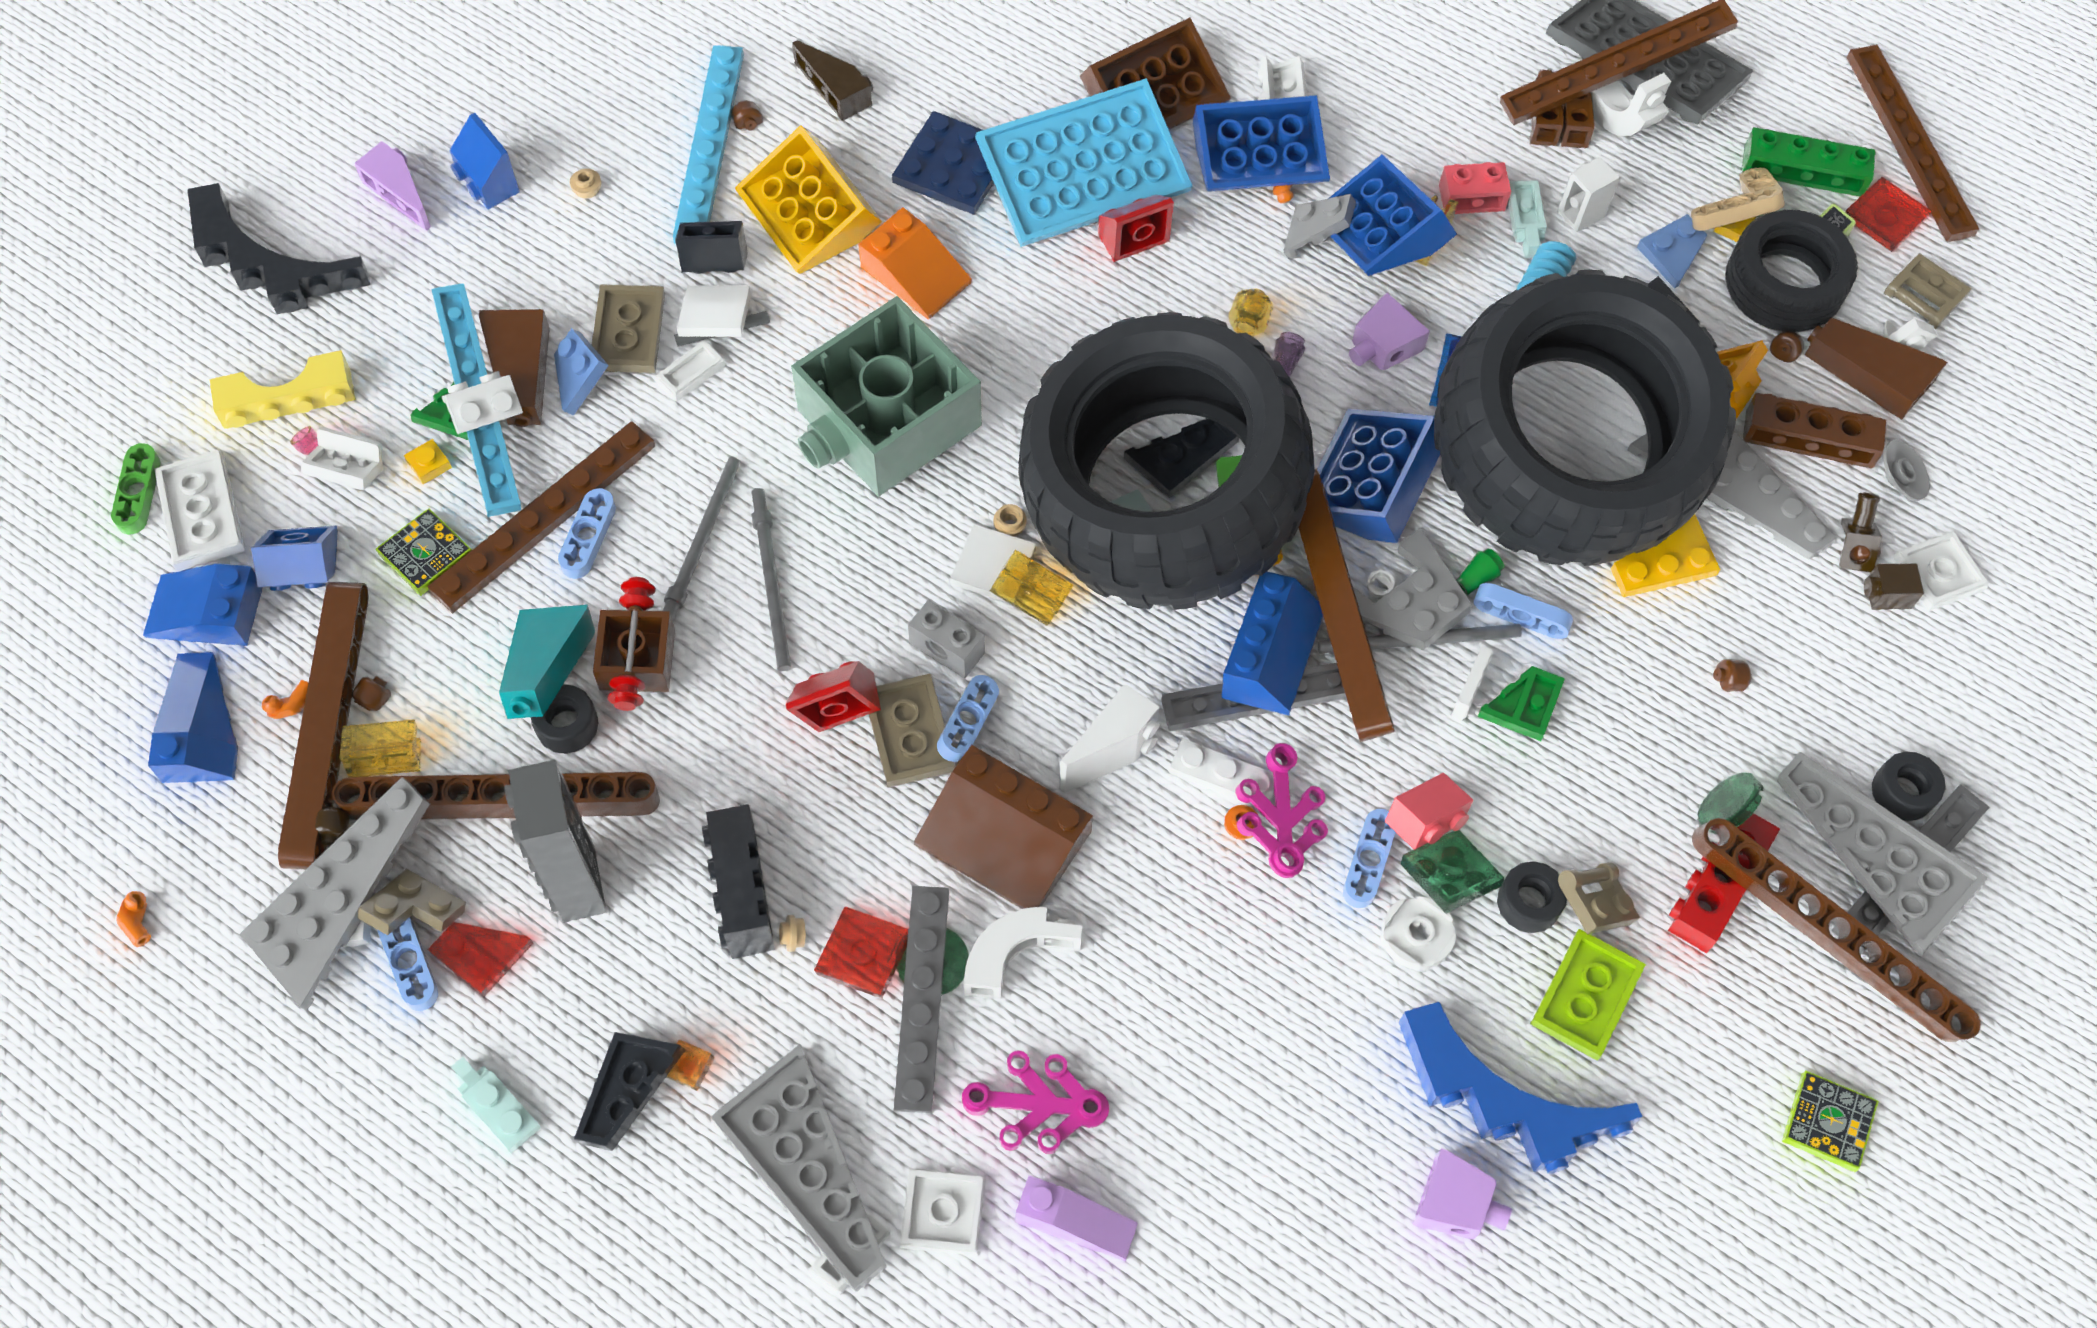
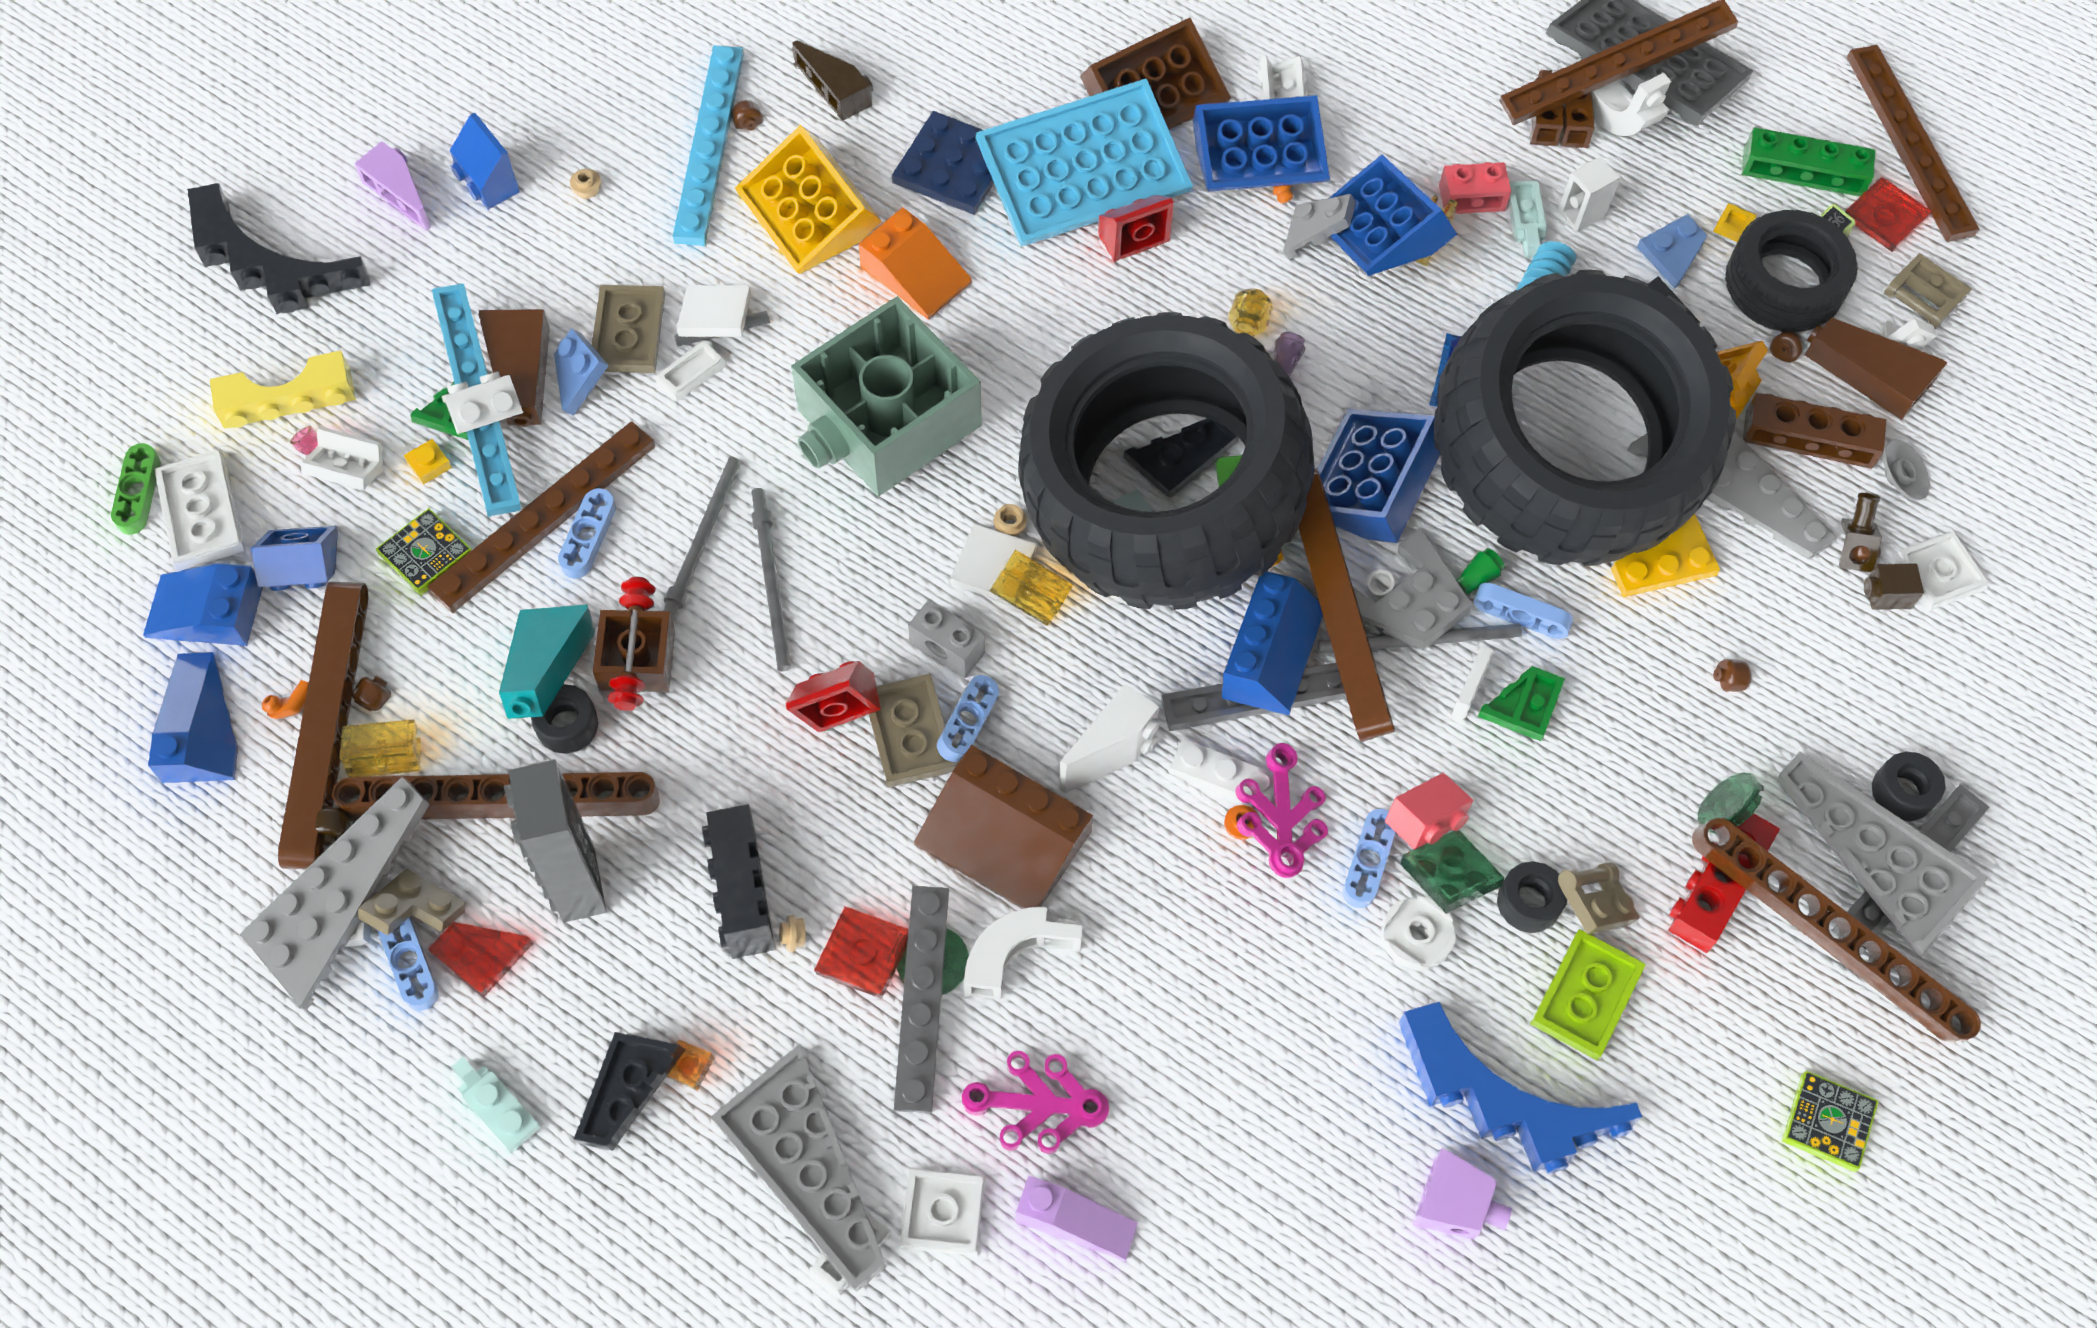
orange arm [116,890,151,947] -> none
black brick [675,221,748,274] -> none
lavender torso [1349,292,1430,370] -> none
tan beam [1691,168,1785,230] -> none

